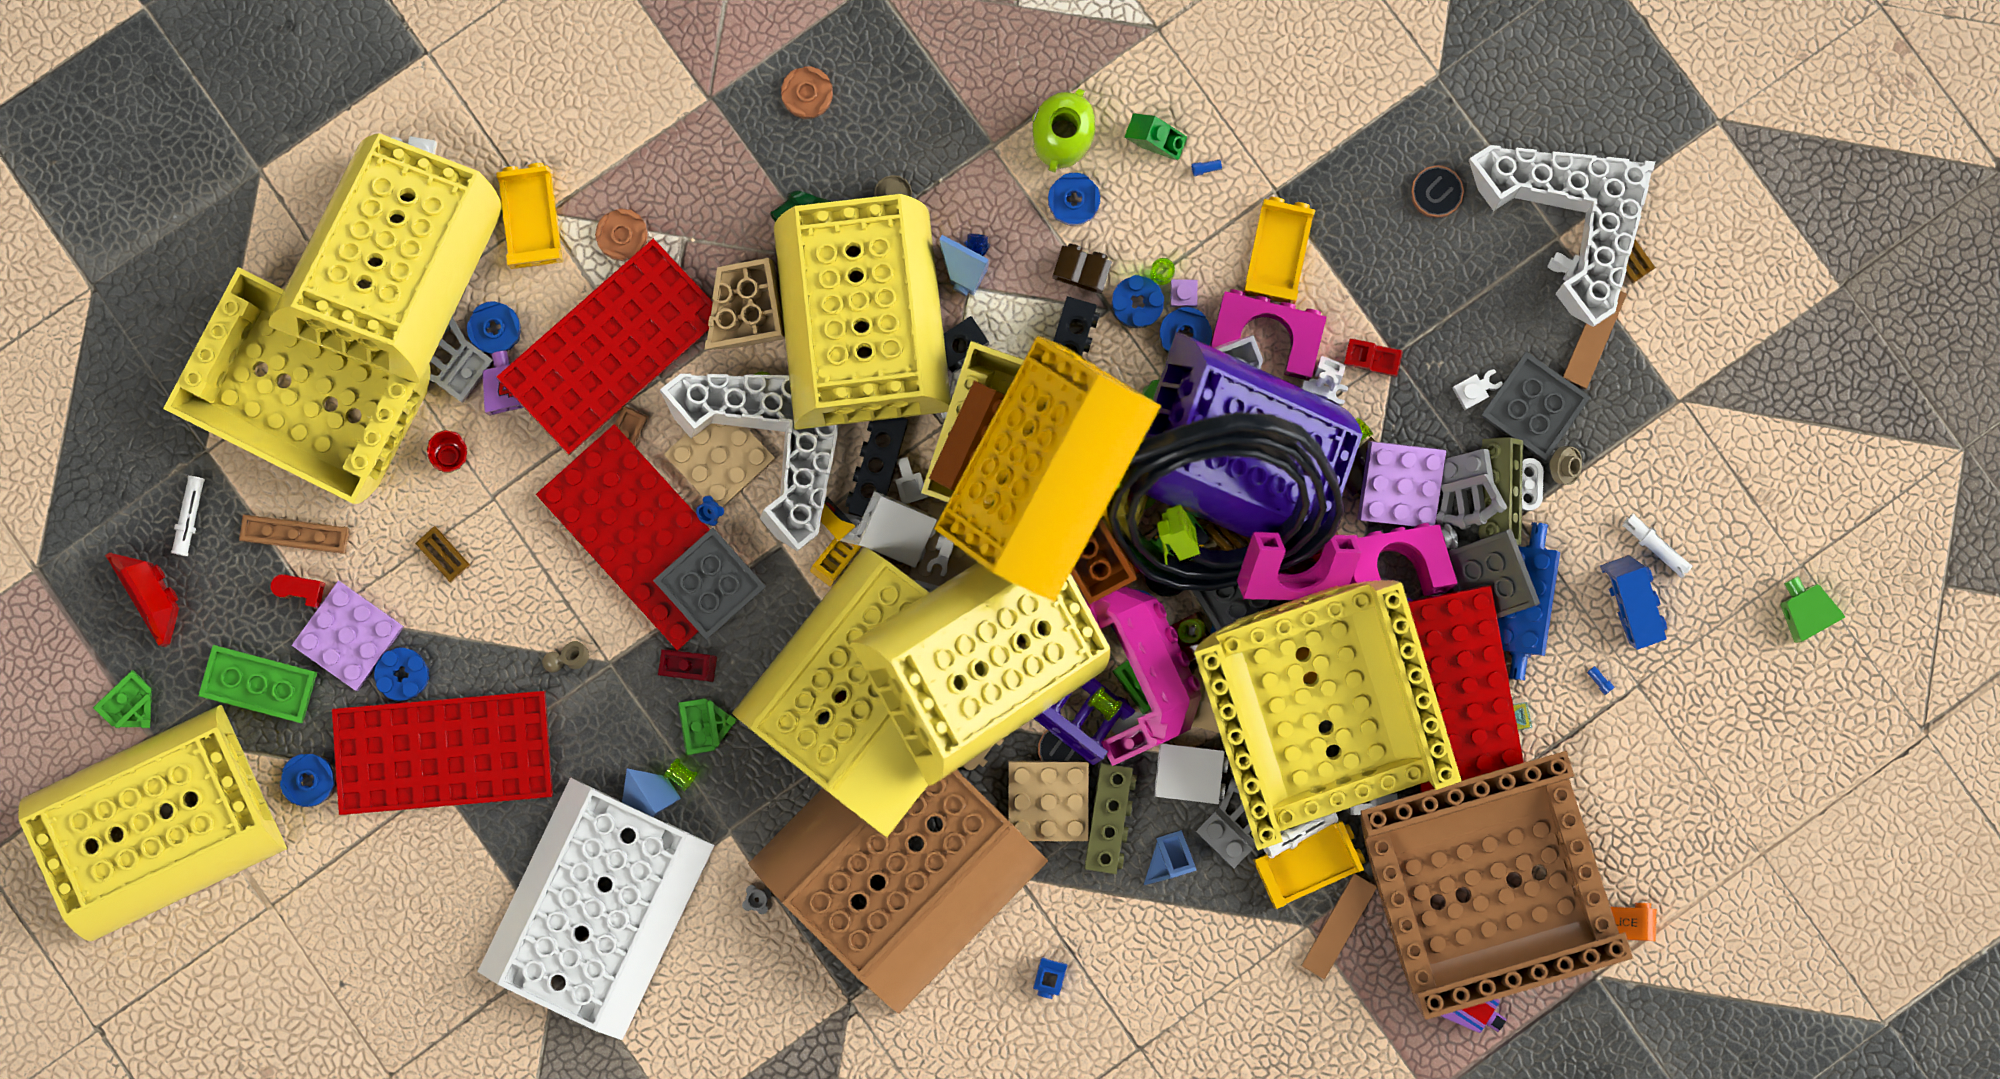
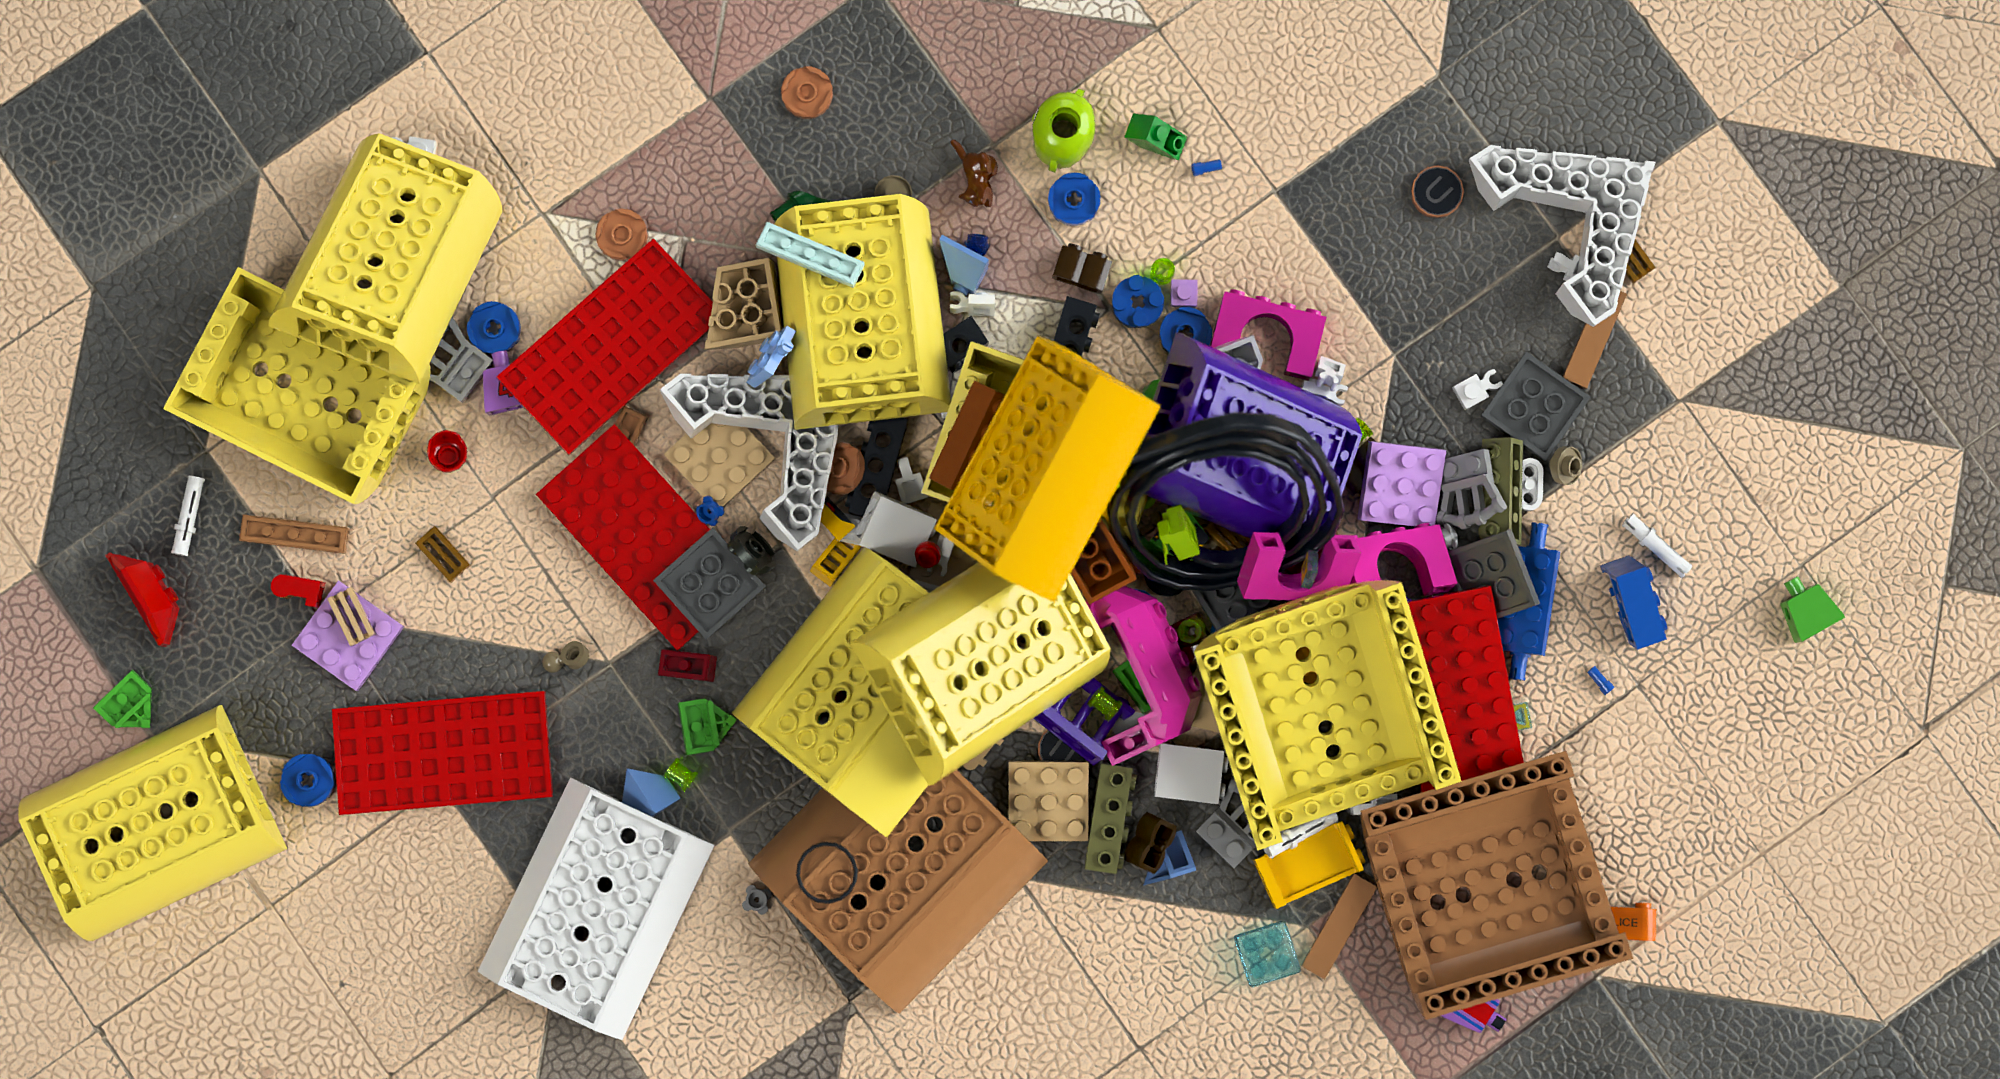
bright green plate [198,645,317,723] -> none
blue plate [374,648,429,701] -> none
yellow panel [496,163,563,269] -> none
blue window [1033,957,1067,999] -> none
yellow panel [1243,197,1315,304] -> none
red slope [1344,338,1403,377] -> none
none -> tan tile [327,587,376,646]
none -> pearl dark grey plate [727,526,777,575]
none -> light blue plate [746,326,796,388]
none -> light aqua tile [756,222,865,288]
none -> black piece [796,842,858,904]
none -> nougat tile [827,442,865,495]
none -> red plate [915,541,941,568]
none -> reddish brown animal [950,139,998,208]
none -> white plate [950,291,995,316]
none -> dark brown brick [1124,812,1177,874]
none -> clear light blue brick [1234,921,1301,987]
none -> clear light blue tile [1301,550,1318,589]

